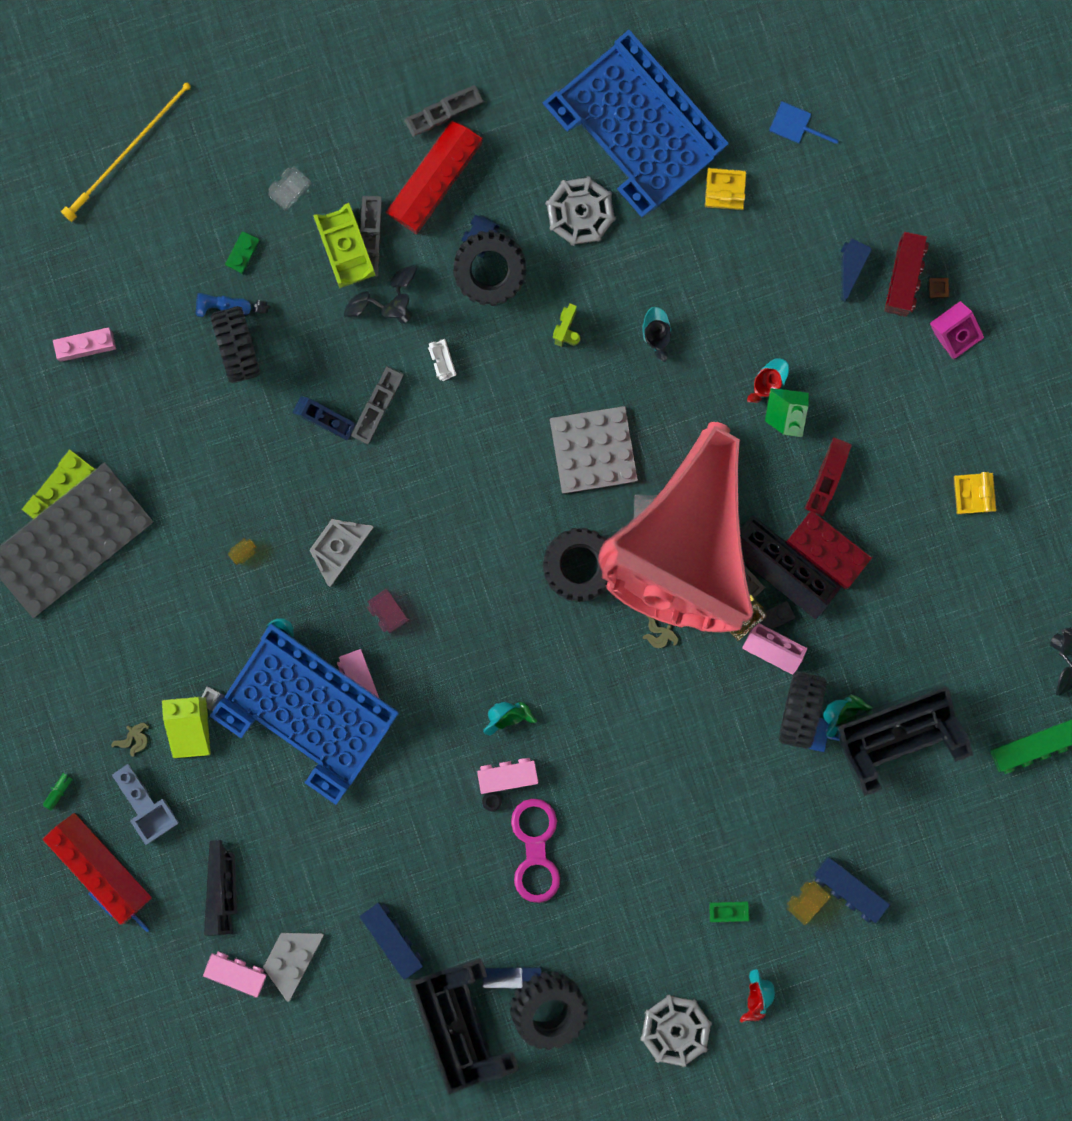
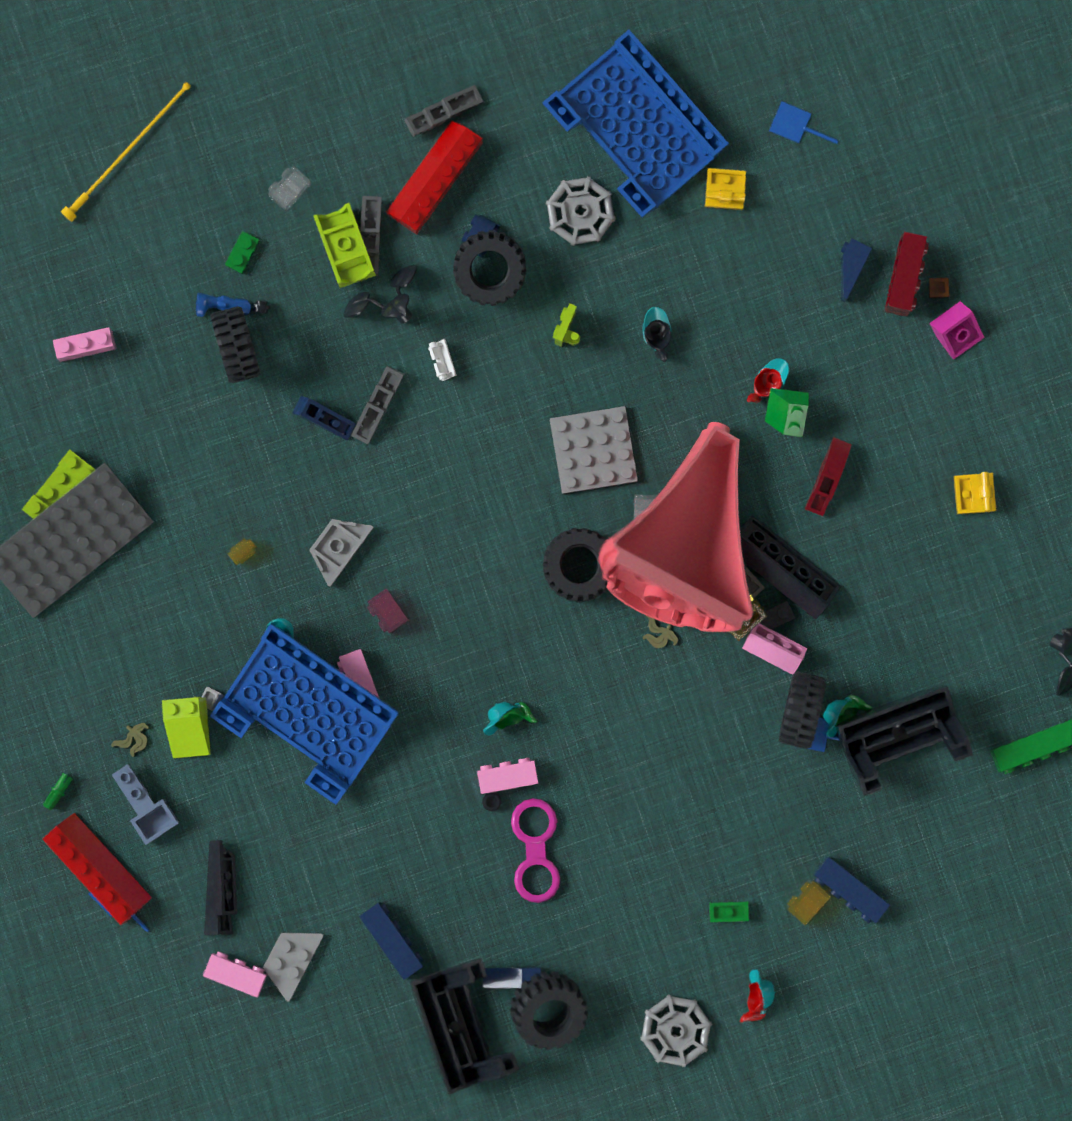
dark red brick [786,510,872,589] -> none

